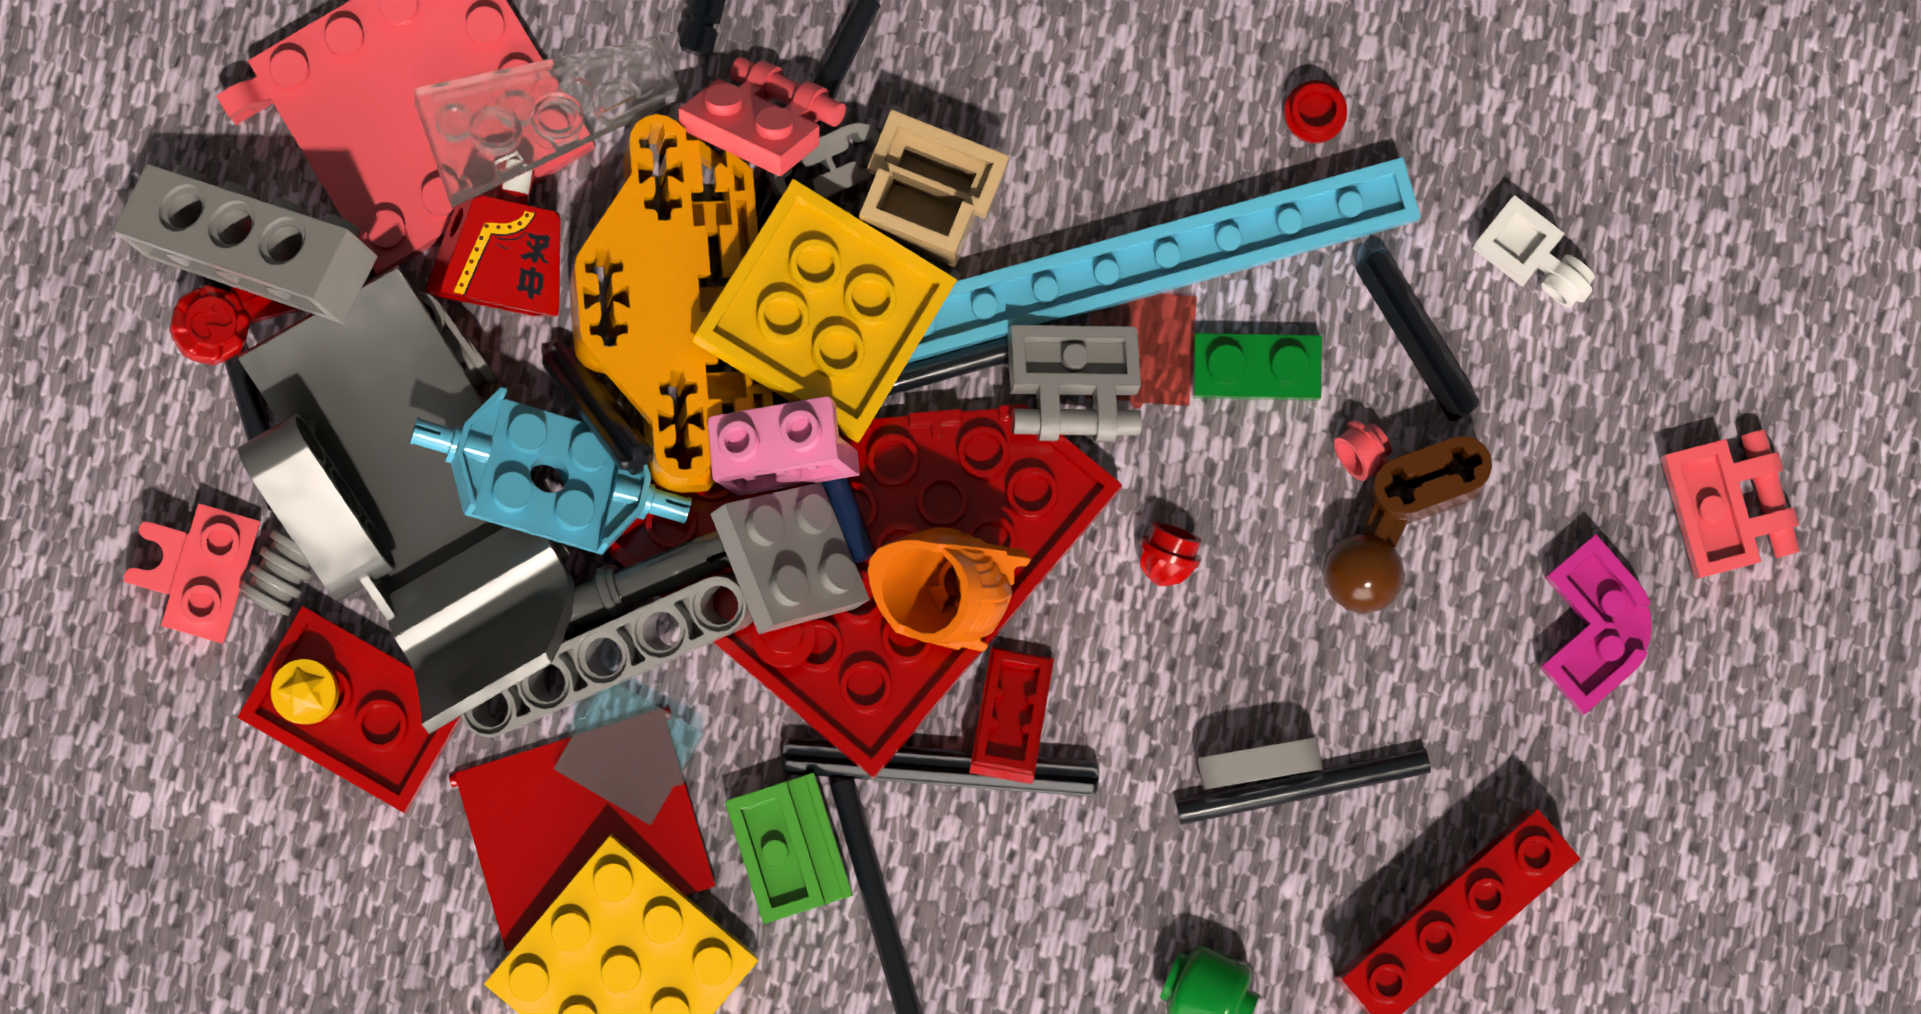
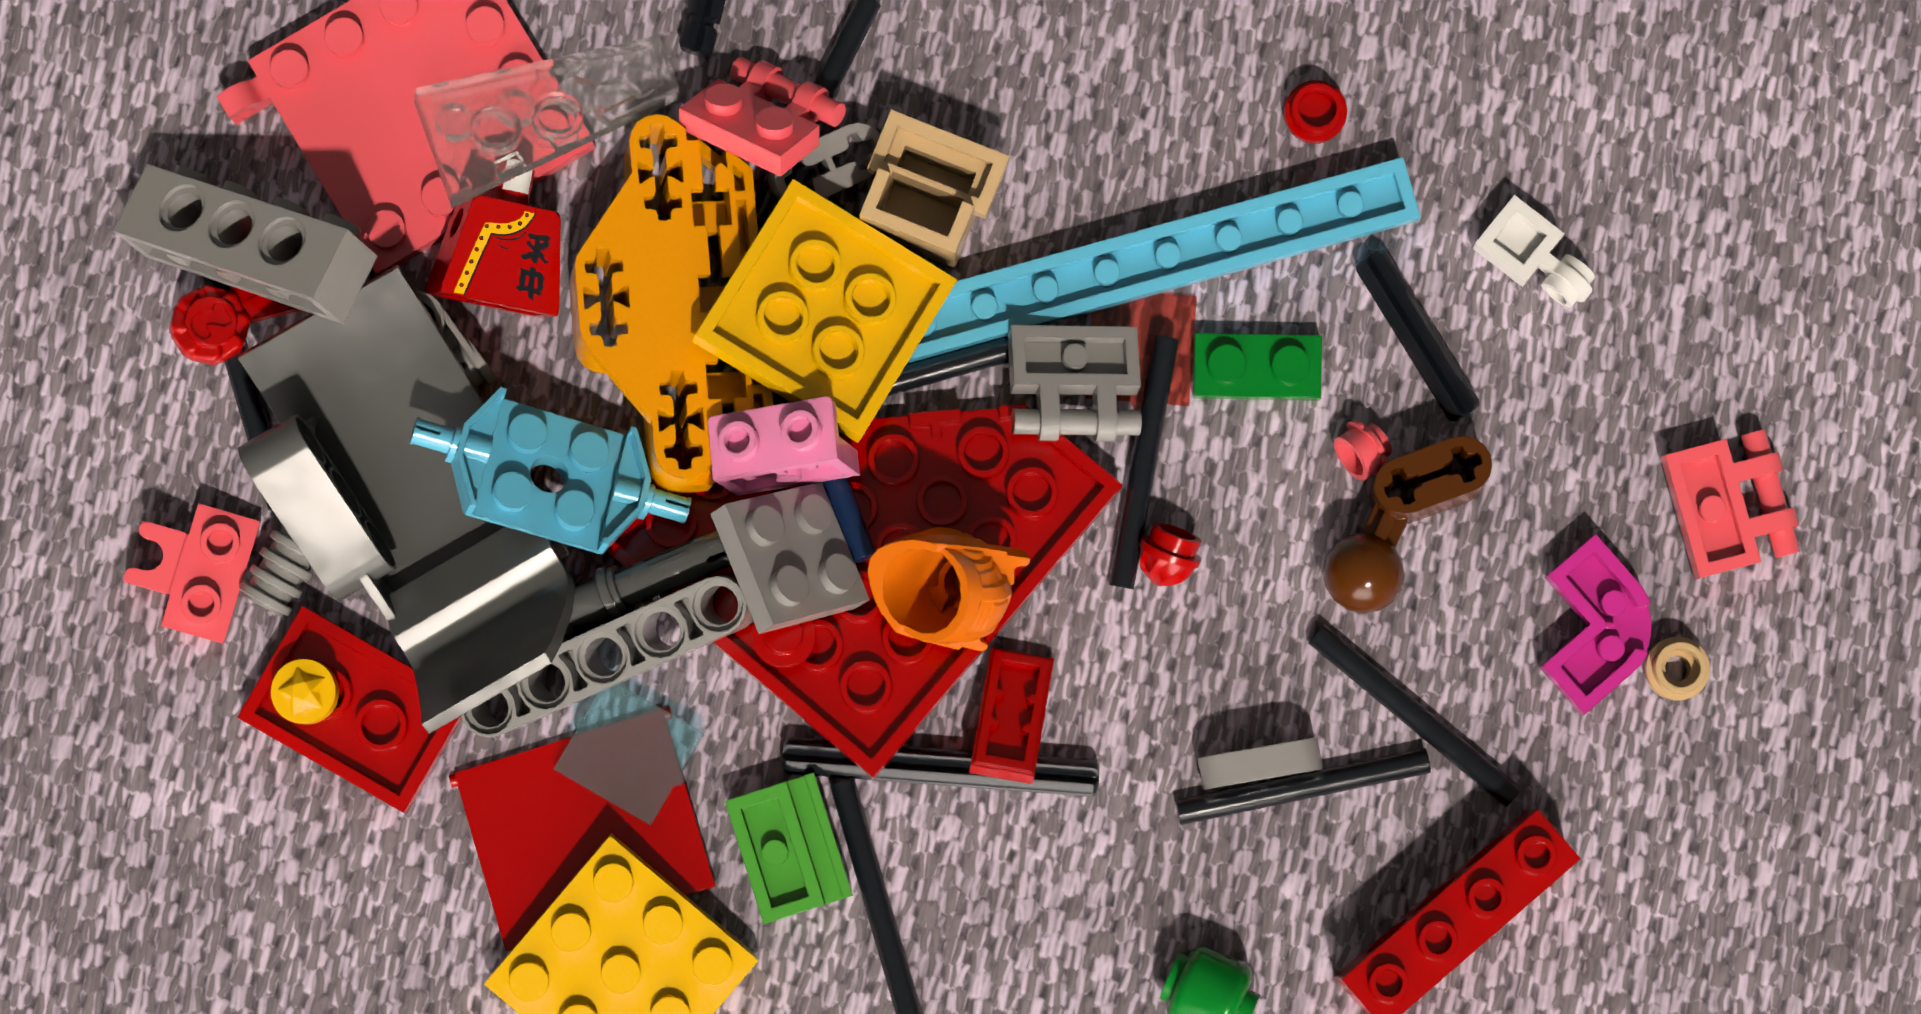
black axle [542,341,654,475] -> none
none -> black bar [1109,335,1179,590]
none -> black piece [1308,624,1522,807]
none -> tan plate [1644,637,1710,701]

